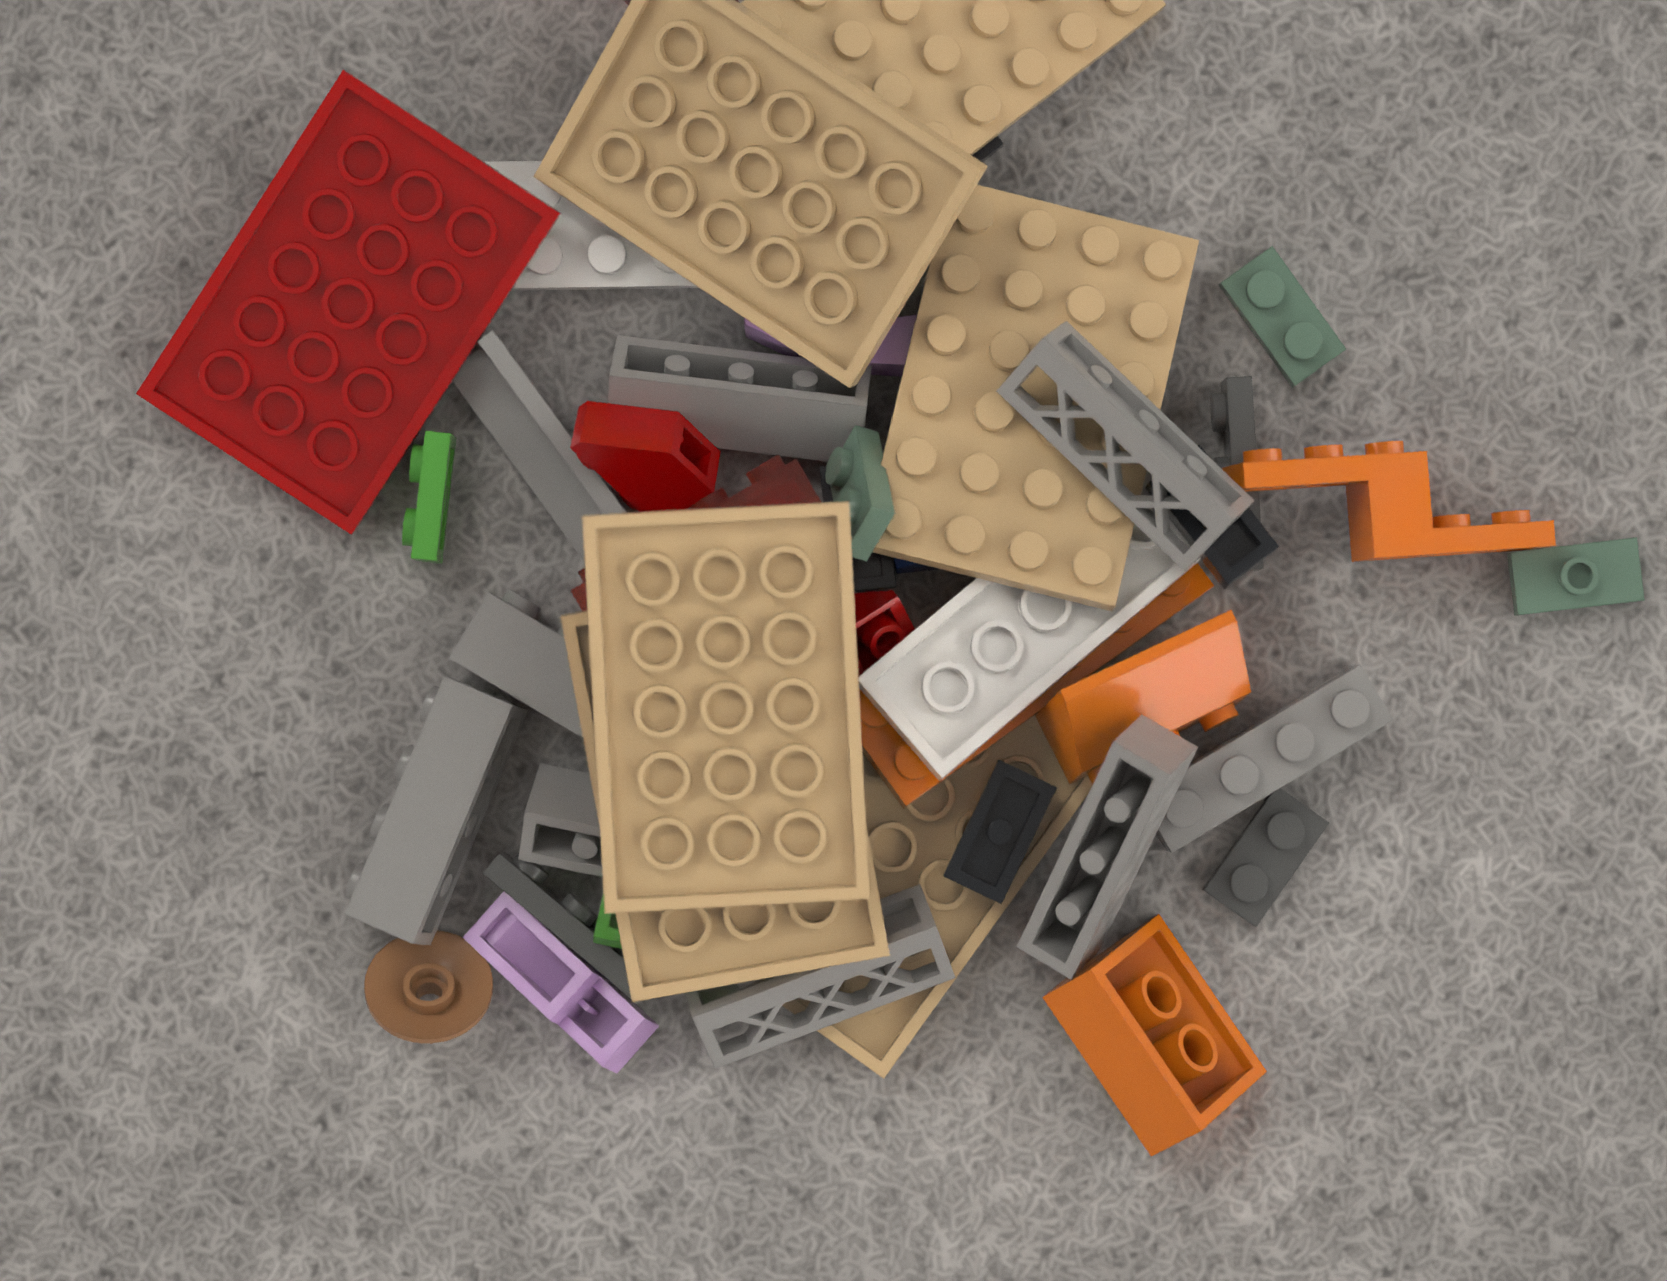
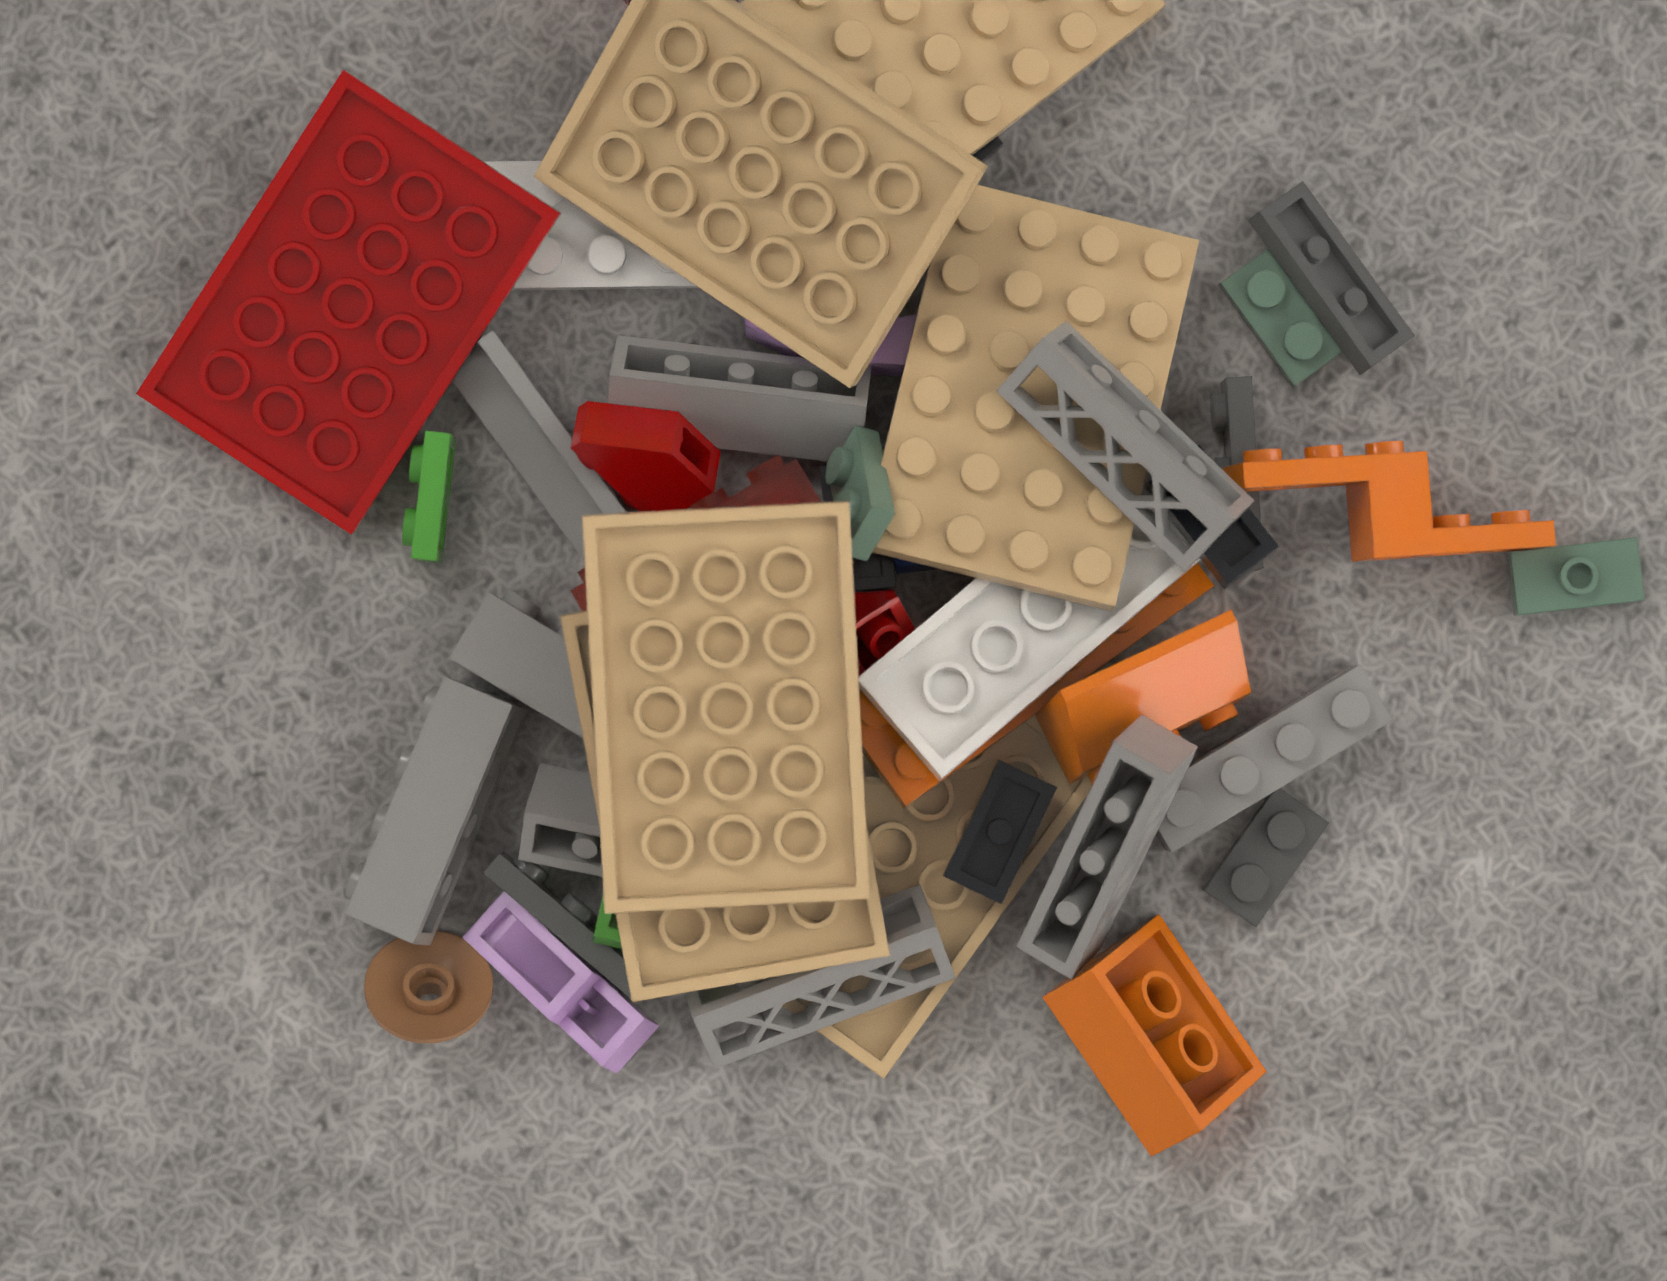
none -> dark grey plate [1248,181,1415,375]

